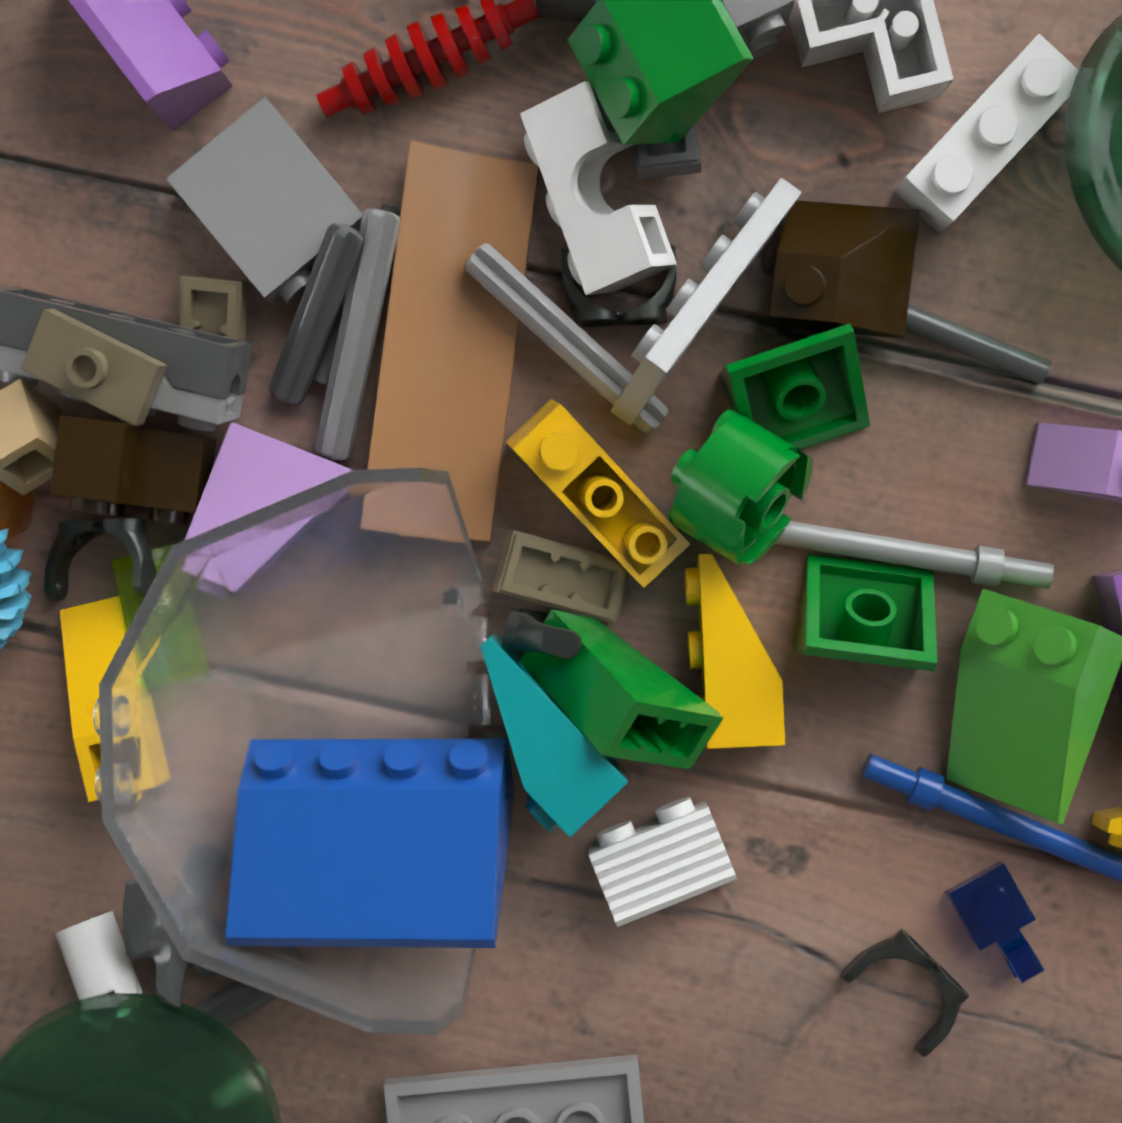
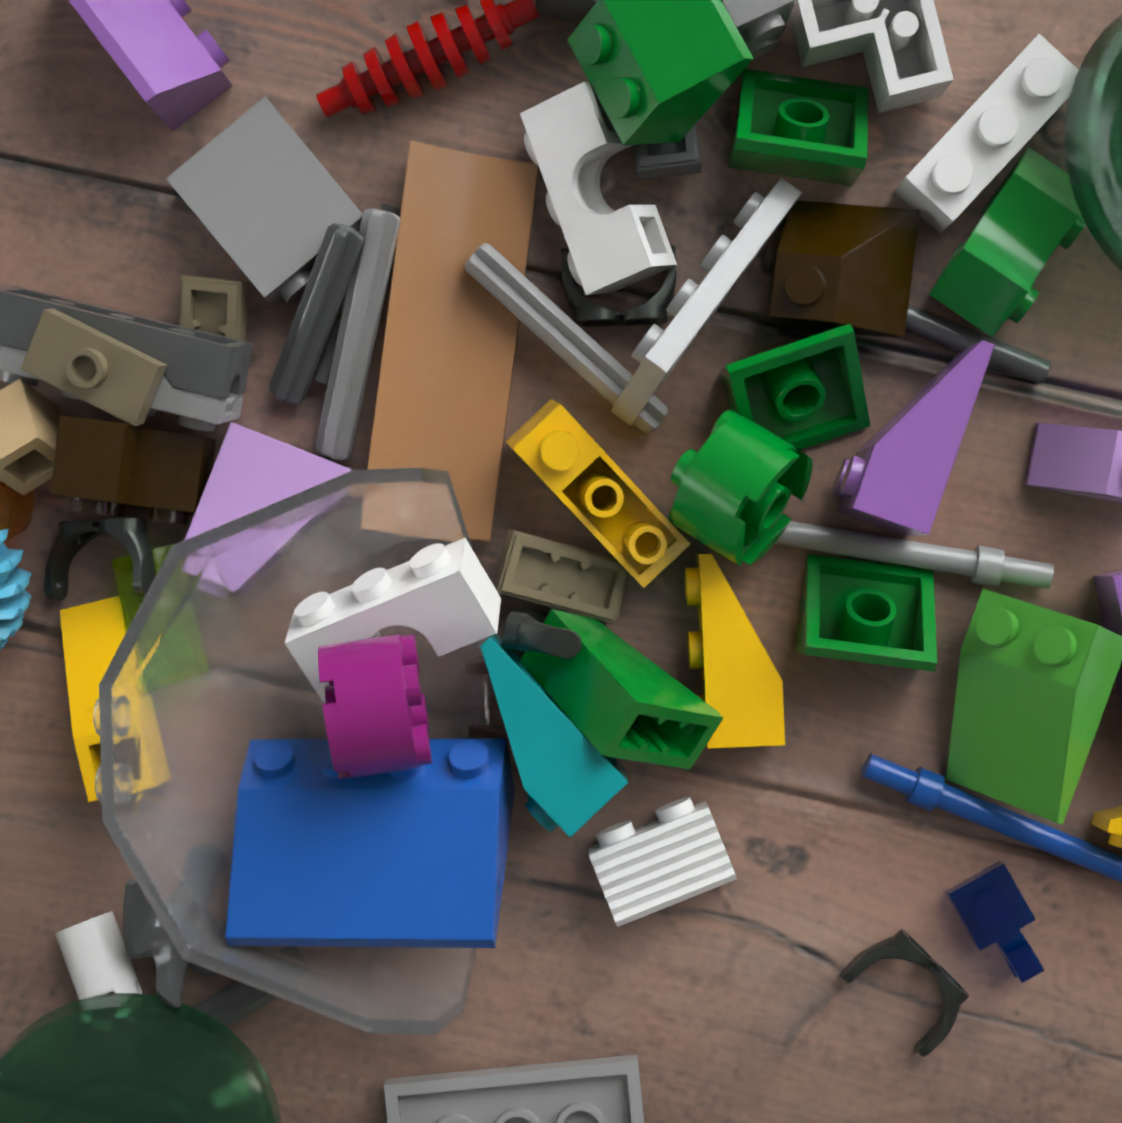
none -> white arch [284,538,501,703]
none -> magenta brick [318,634,432,780]
none -> green slope [728,69,869,186]
none -> medium lavender slope [832,340,995,537]
none -> green brick [929,147,1091,337]

